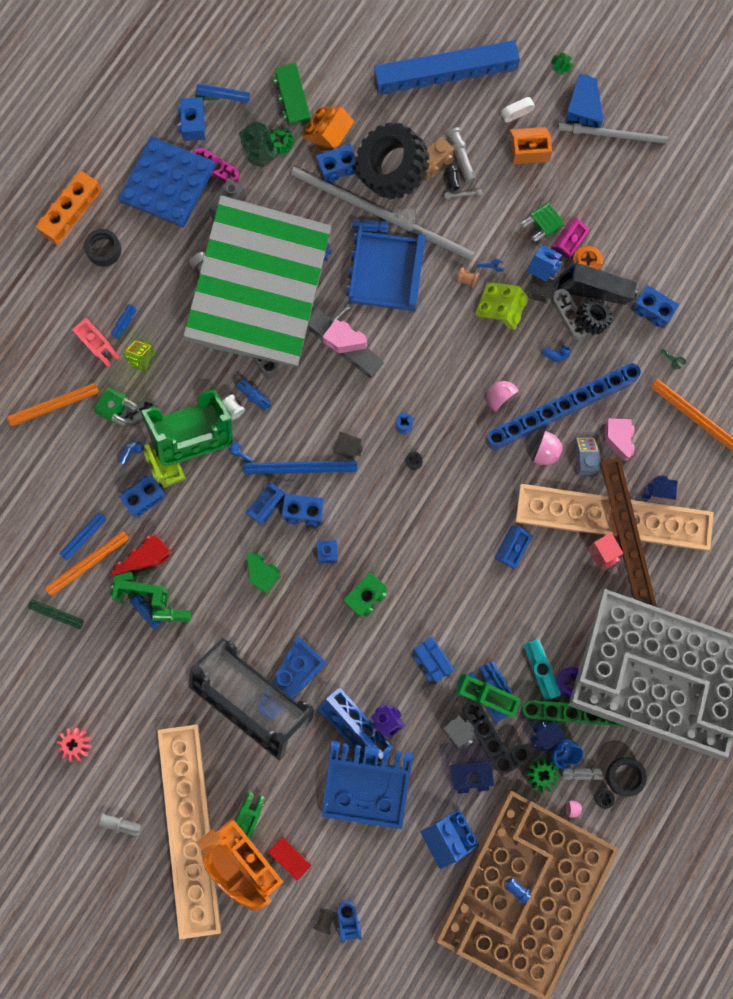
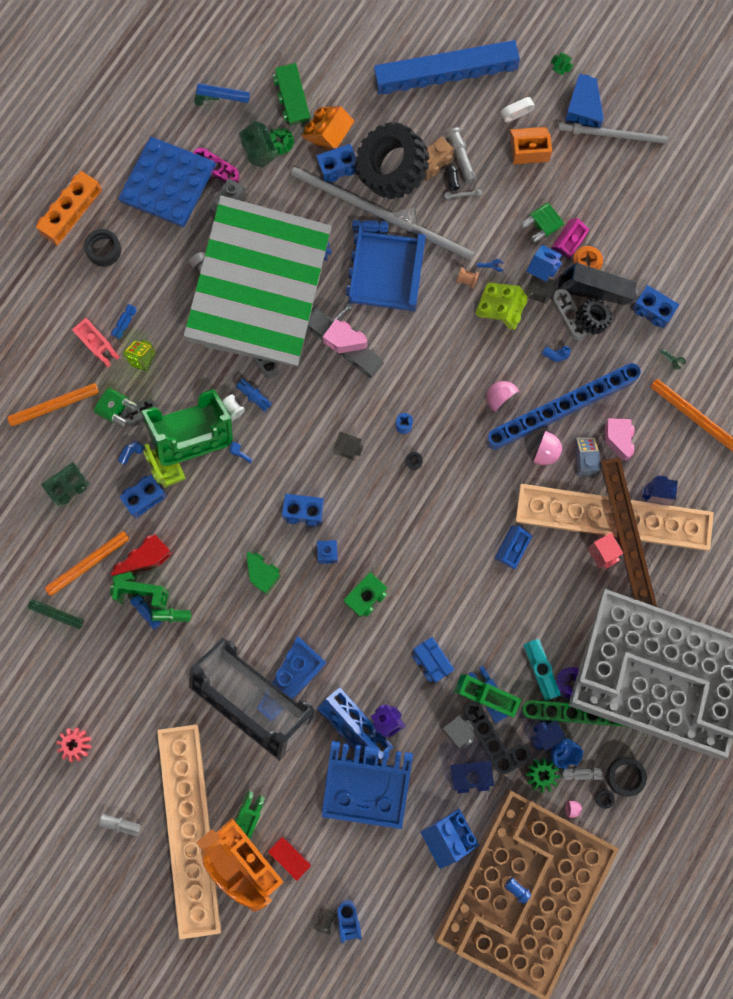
blue axle [60,513,106,560] -> none
blue brick [178,97,206,141] -> none
blue axle [243,461,358,474] -> none
blue hinge [245,482,285,526] -> none
blue axle [485,661,512,695] -> none
none -> clear green brick [41,462,90,506]

